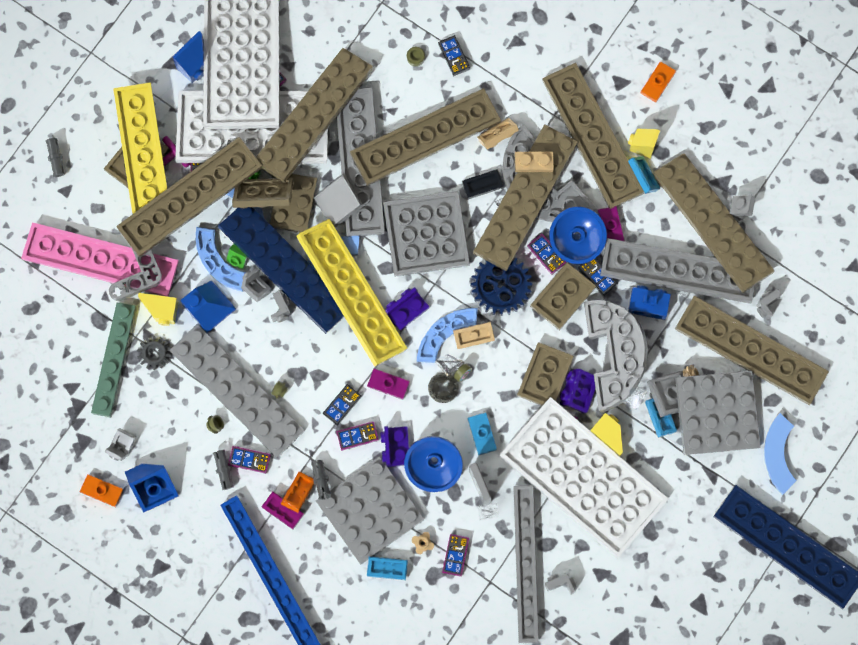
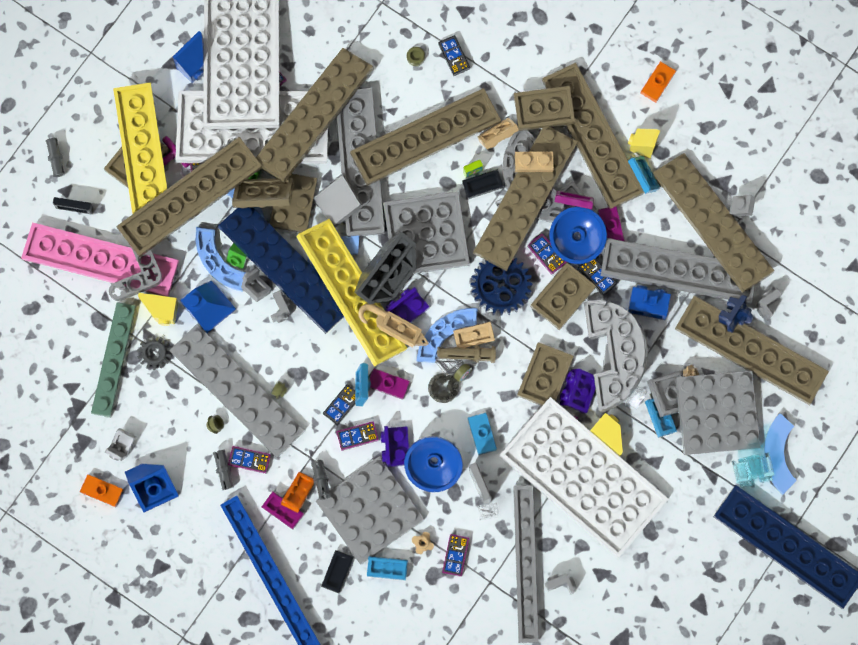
none -> black tile [53,197,94,215]
none -> black tile [321,550,354,594]
none -> dark grey wedge [354,231,416,304]
none -> dark azure plate [355,363,371,407]
none -> tan plate [358,304,429,348]
none -> dark tan pin [437,346,496,363]
none -> lime tile [463,160,483,178]
none -> dark tan plate [513,86,575,131]
none -> magenta tile [554,191,594,209]
none -> dark blue hips [719,295,753,333]
none -> clear light blue brick [731,453,775,488]

